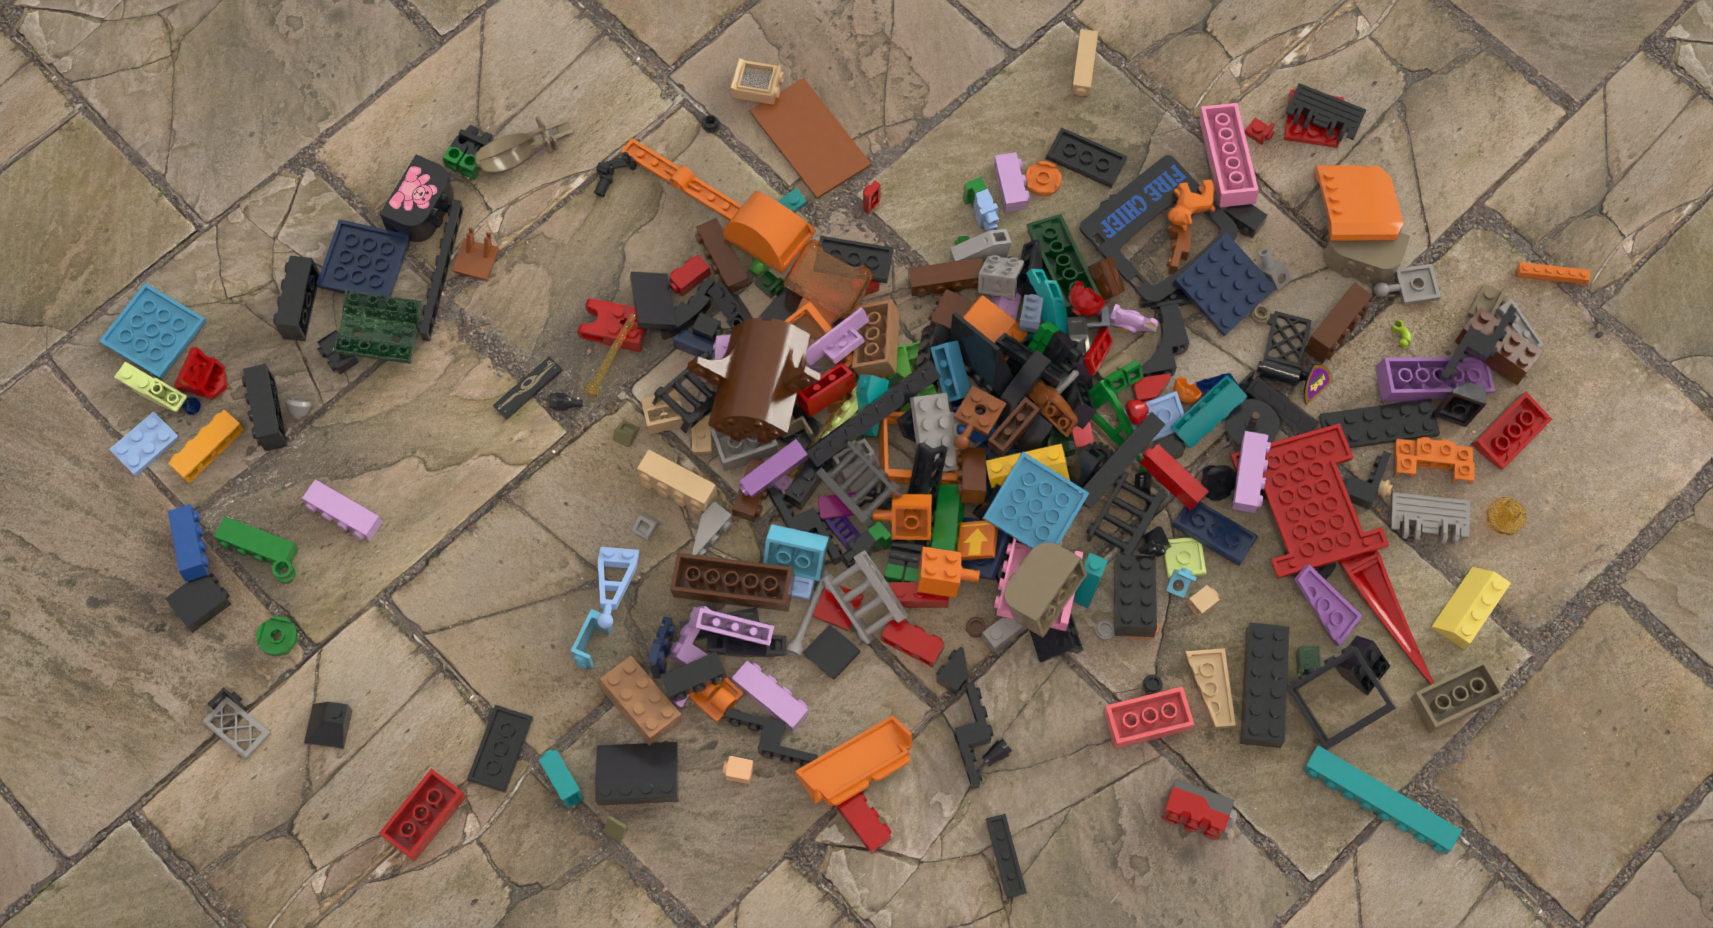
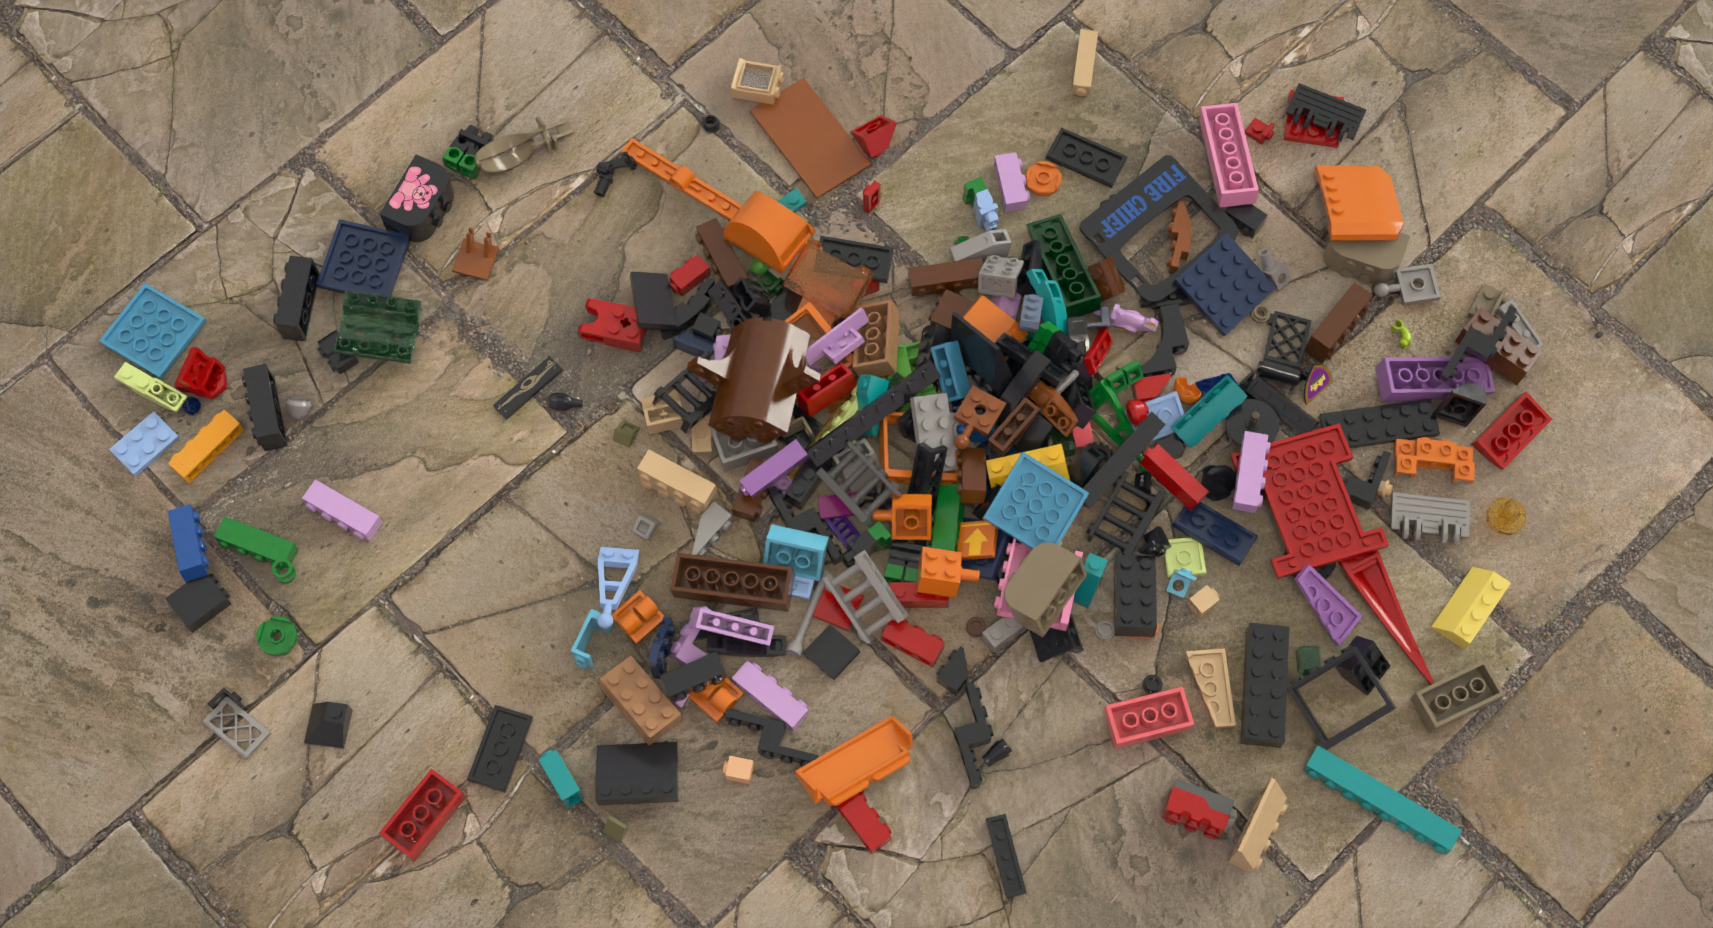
black plate [418,200,464,341] -> none
clear yellow piece [583,313,636,397] -> none
red cylinder [1068,281,1107,317] -> none
orange animal [1167,180,1215,231] -> none
orange piece [1517,262,1590,285] -> none
none -> orange plate [611,590,665,645]
none -> black brick [732,277,771,316]
none -> red slope [851,115,896,157]
none -> tan slope [1228,778,1288,873]

